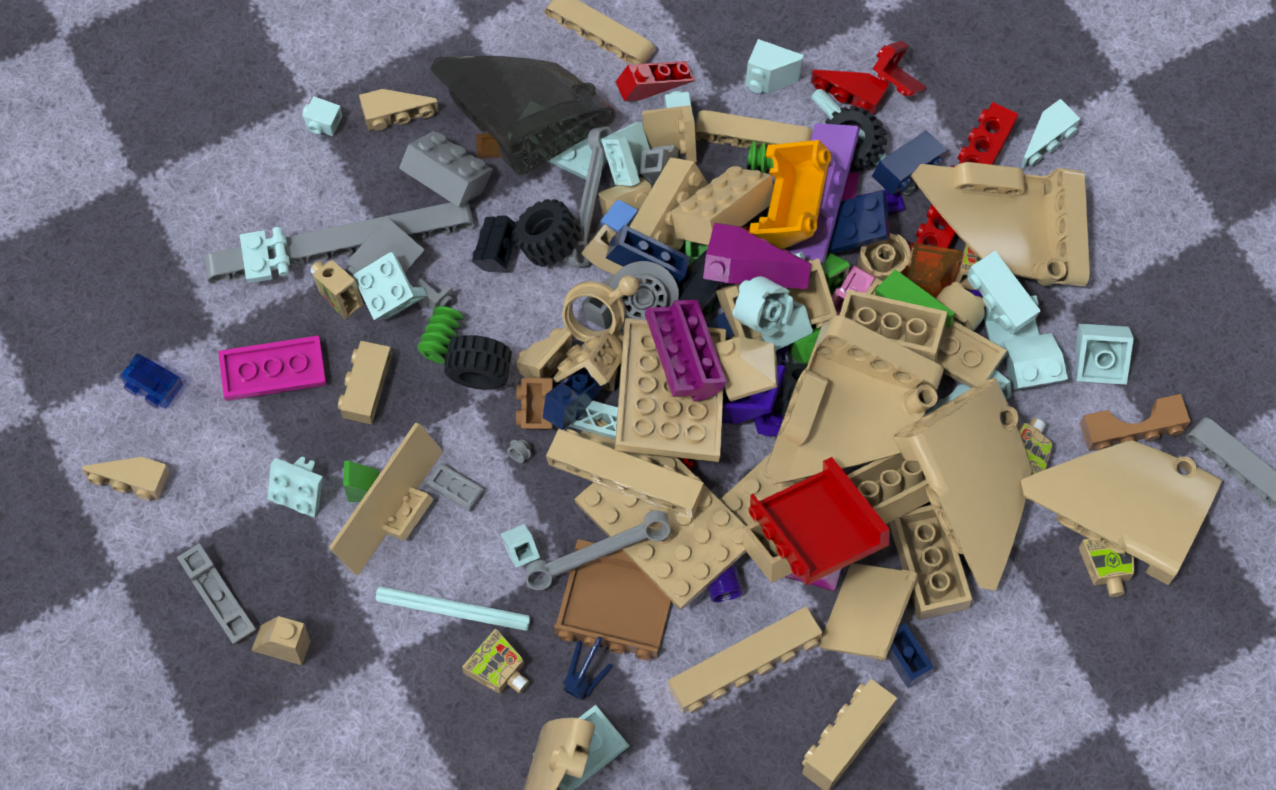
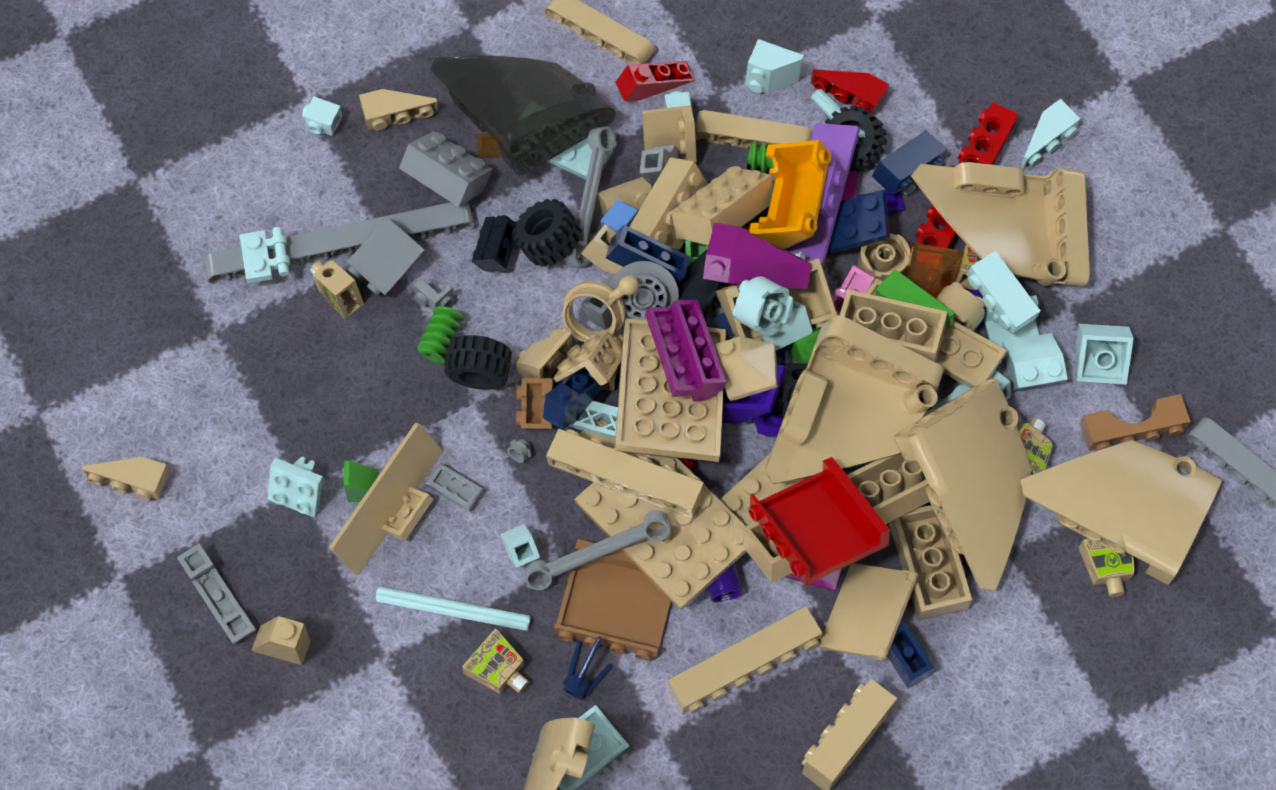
clear blue brick [120,353,183,409] -> none
dark pink plate [218,336,326,401] -> none
tan brick [338,341,392,424] -> none
light aqua bracket [353,252,427,320] -> none
light aqua bracket [601,122,650,186] -> none
bright green slope [822,253,850,294] -> none
red bracket [873,41,926,97] -> none

